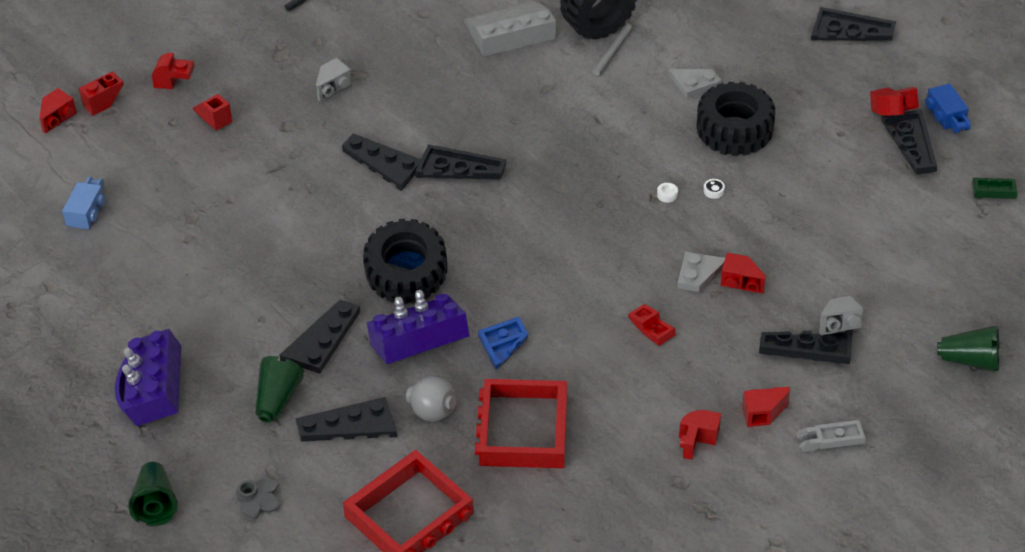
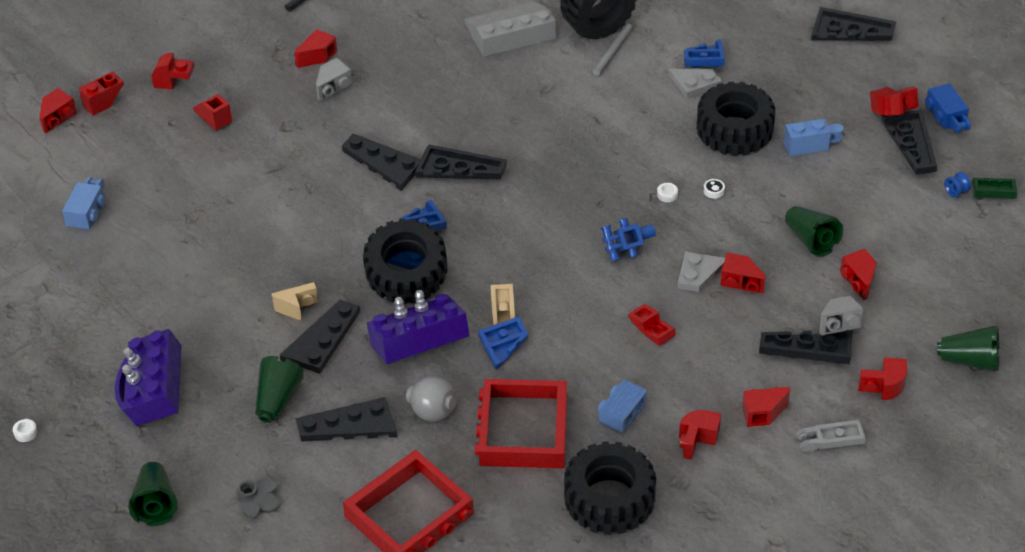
none -> white tile [13,419,38,442]
none -> tan slope [271,282,318,320]
none -> red slope [294,29,337,68]
none -> blue wing [400,200,447,231]
none -> tan slope [490,283,515,325]
none -> black tyre [564,441,656,535]
none -> medium blue brick [597,379,647,433]
none -> blue piece [600,218,656,261]
none -> blue wing [684,40,725,67]
none -> medium blue brick [783,119,844,156]
none -> dark green cone [785,206,843,257]
none -> red slope [840,248,877,300]
none -> red brick [858,357,907,400]
none -> blue wheel [944,172,971,197]

